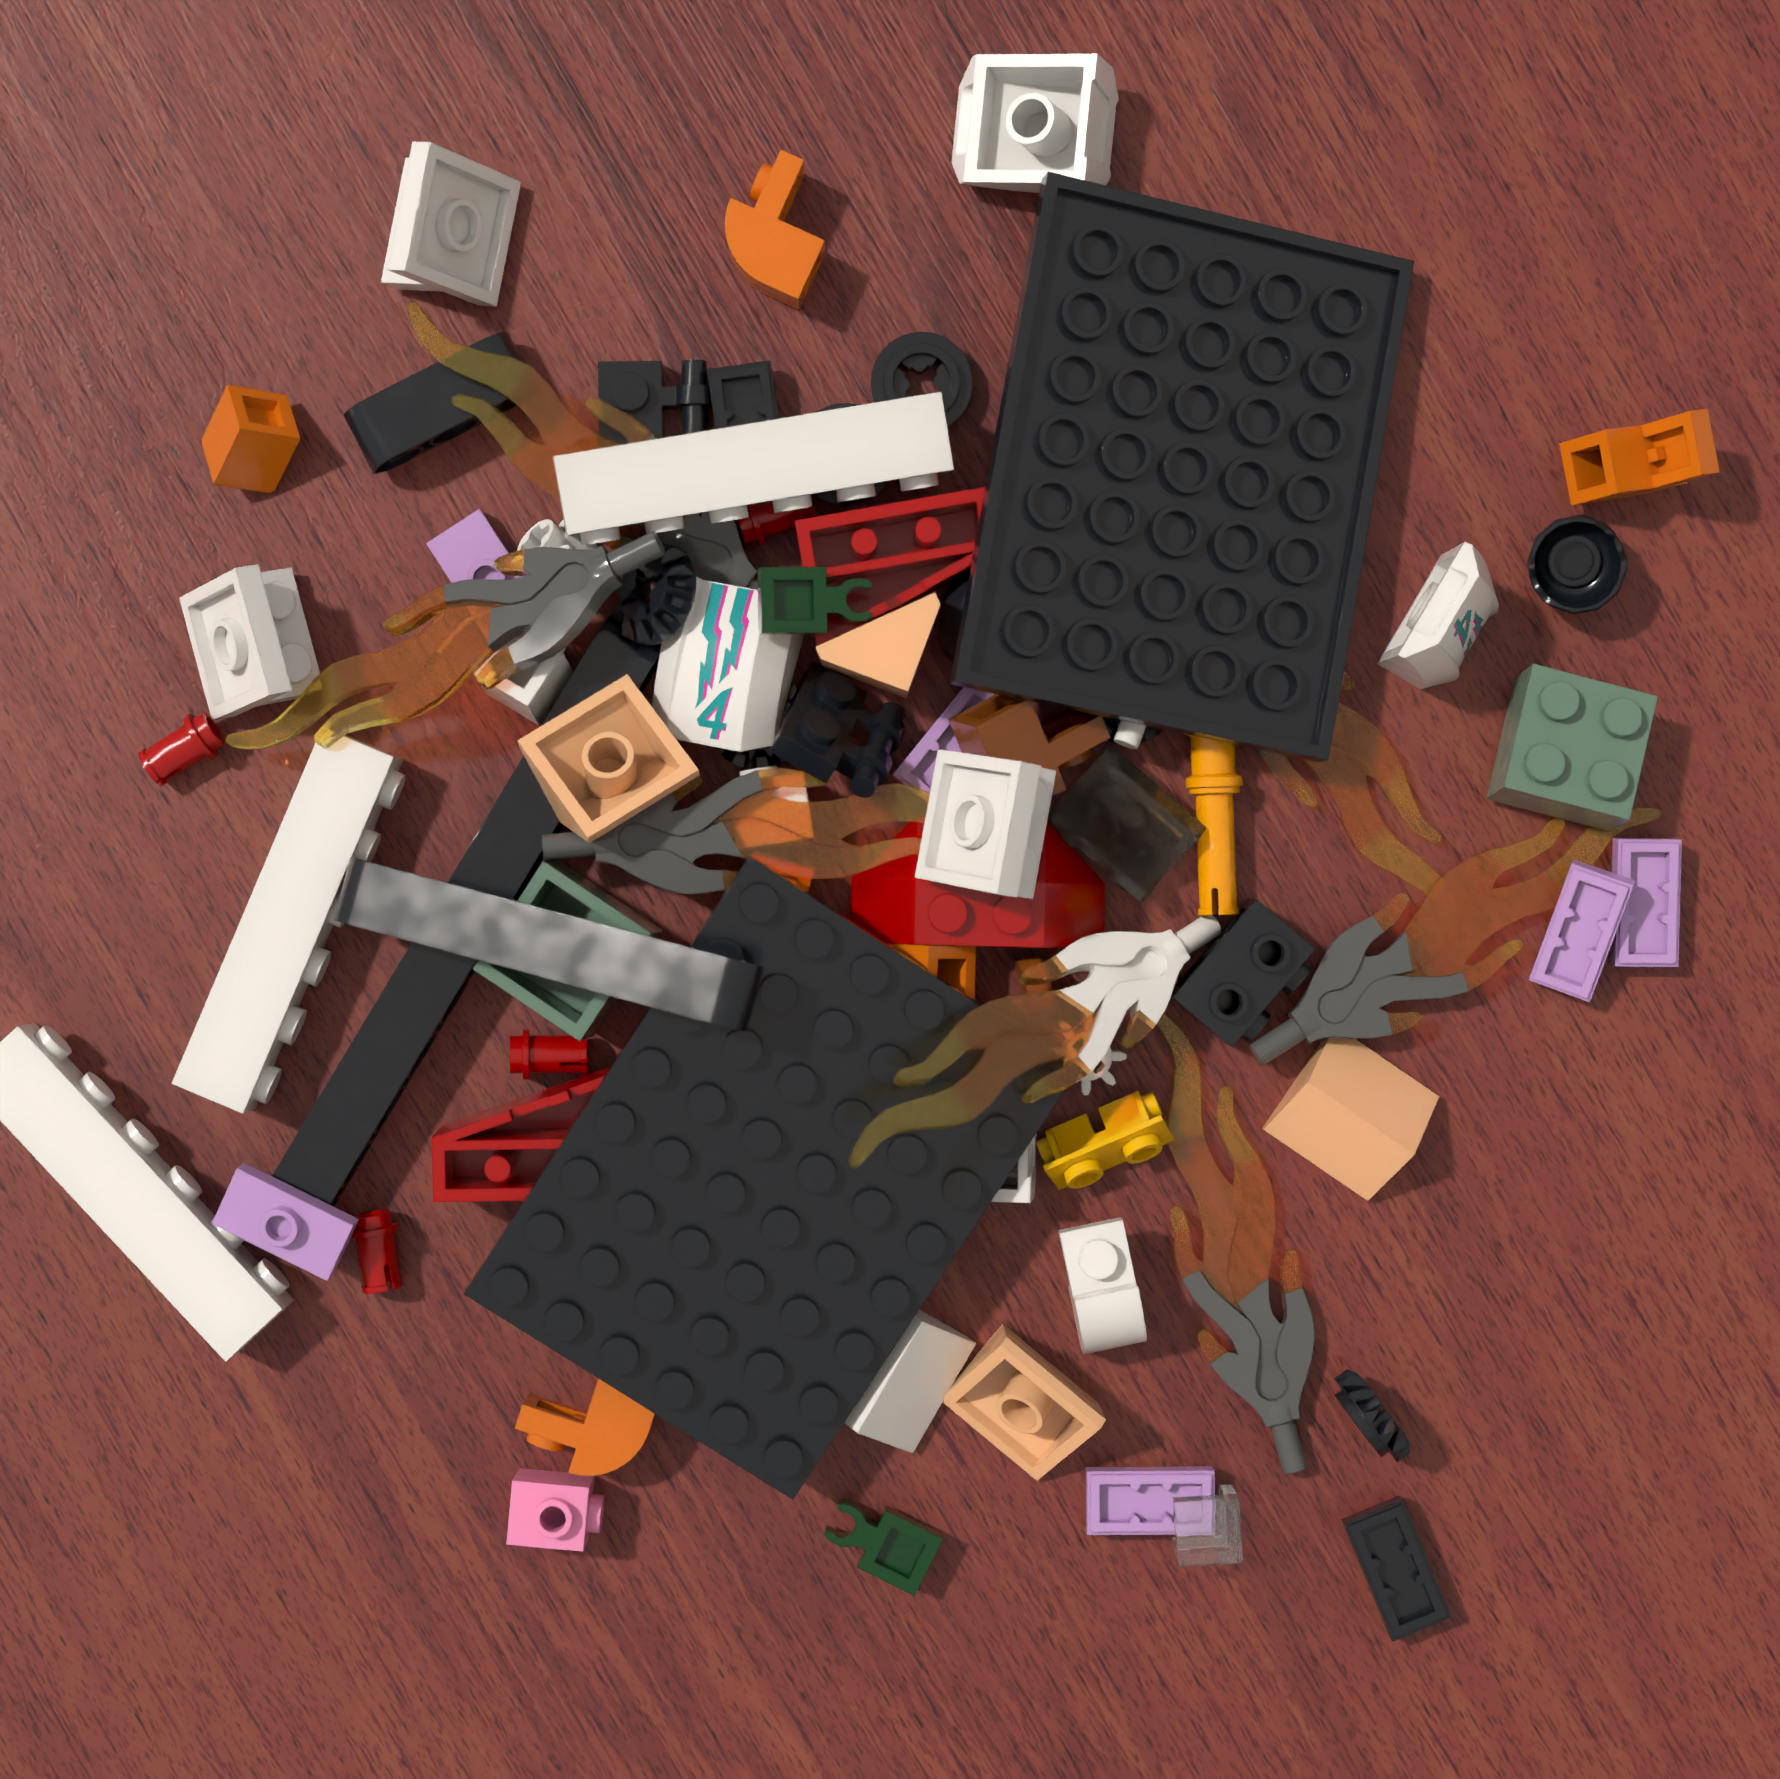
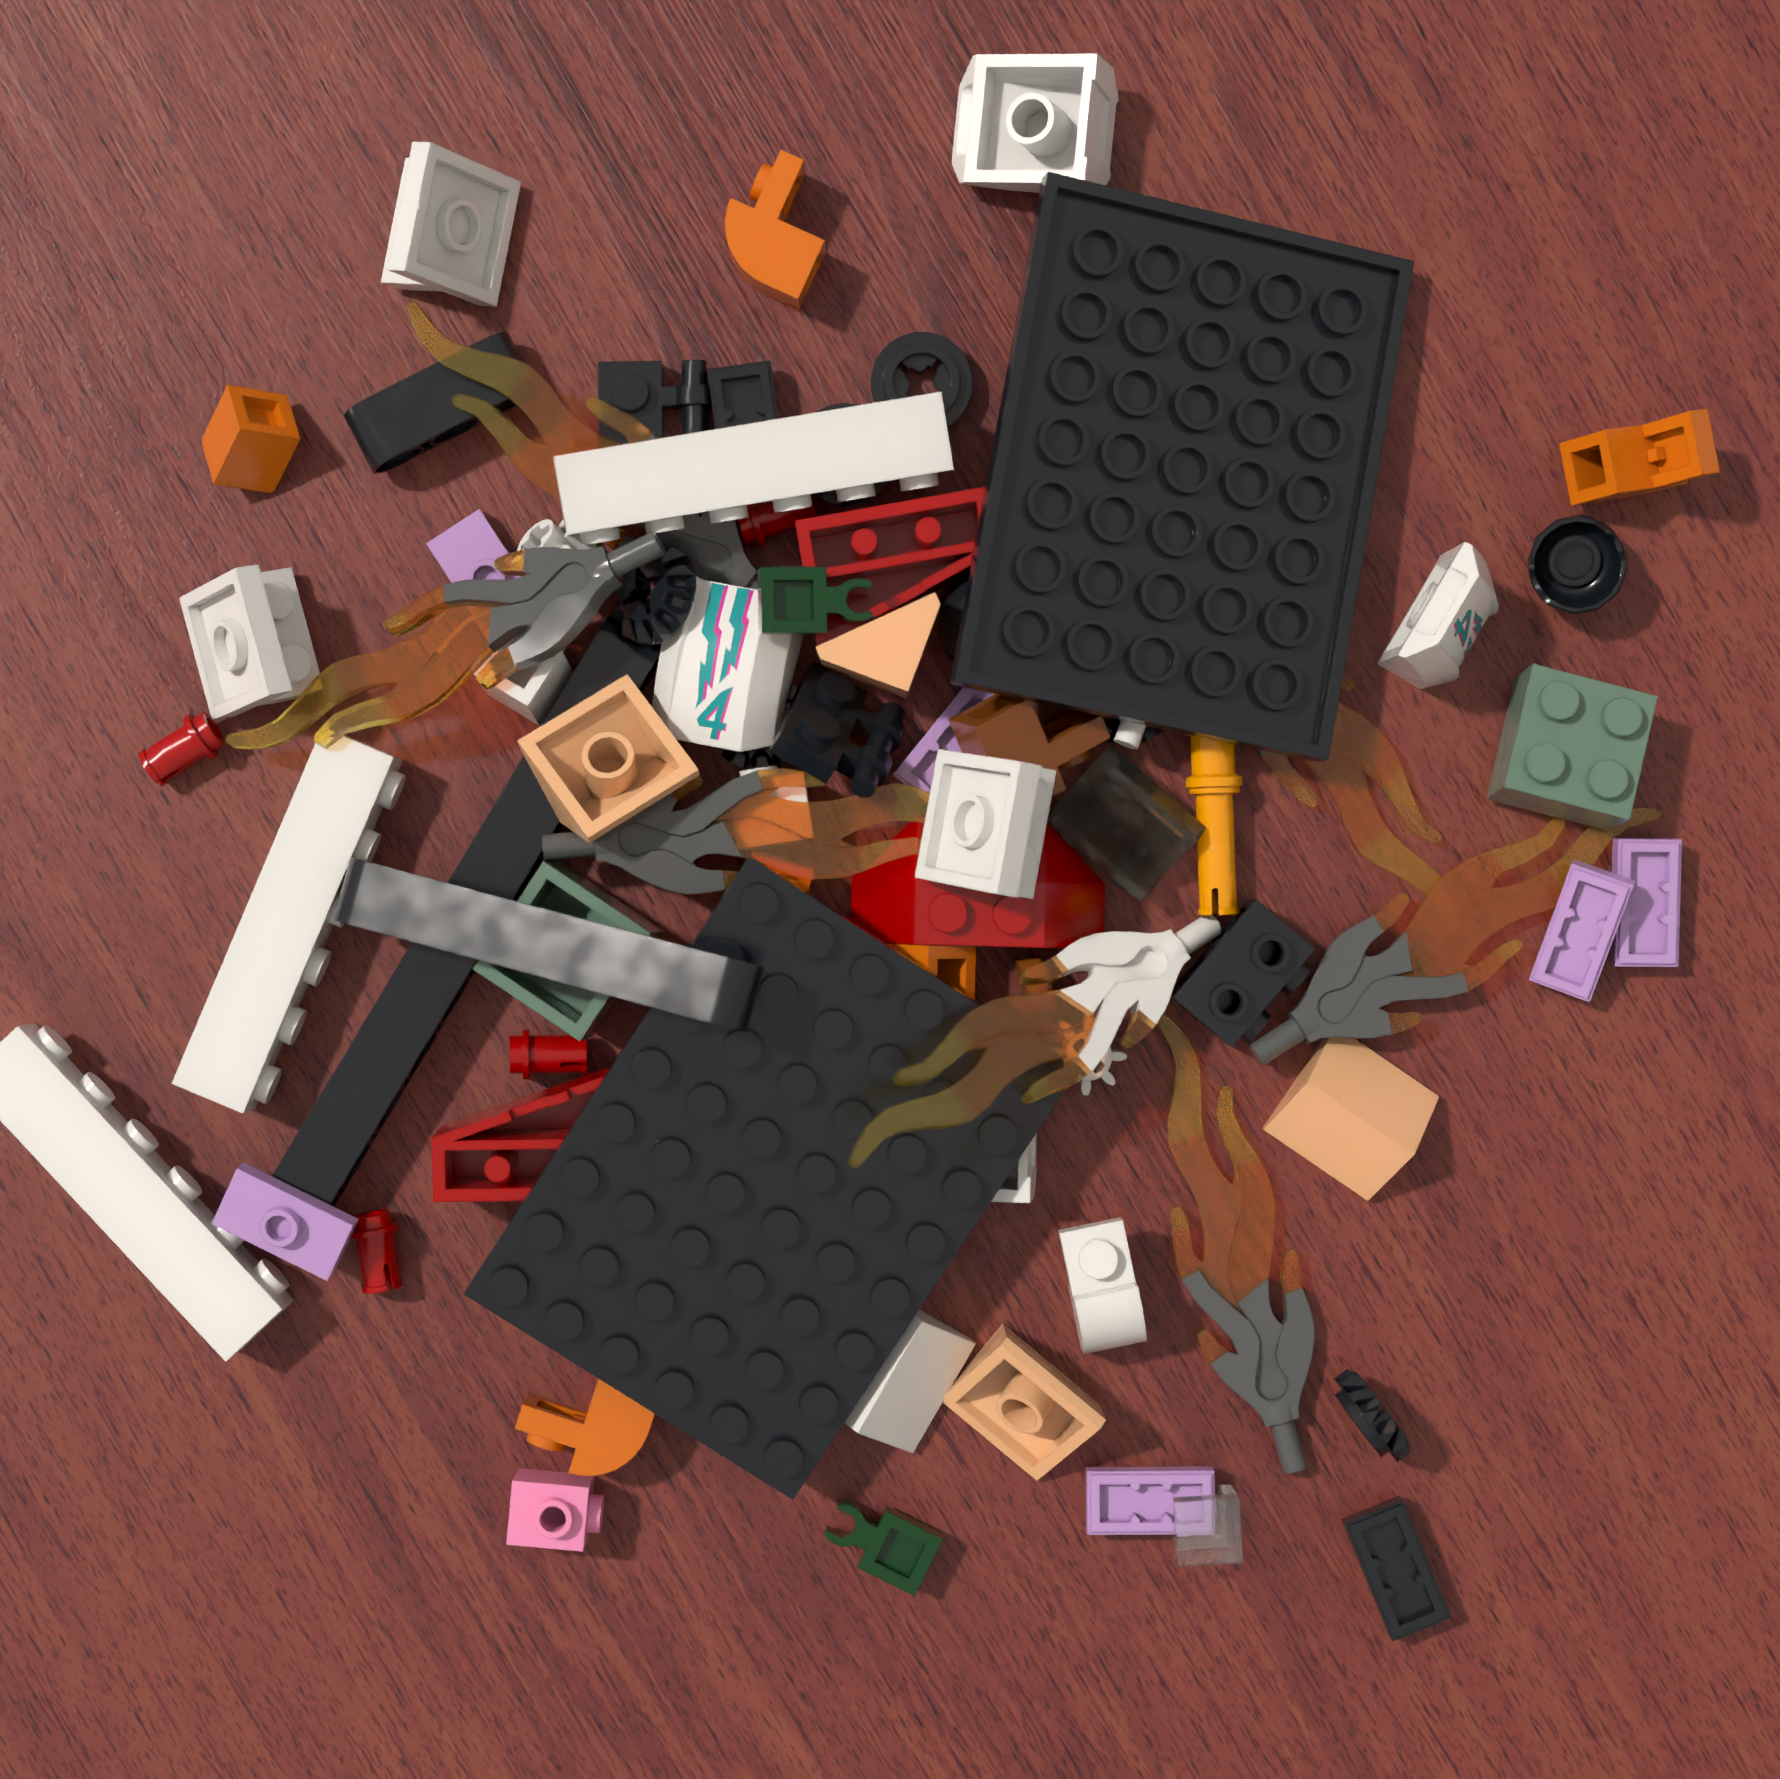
yellow hinge [1036,1090,1175,1190] -> none

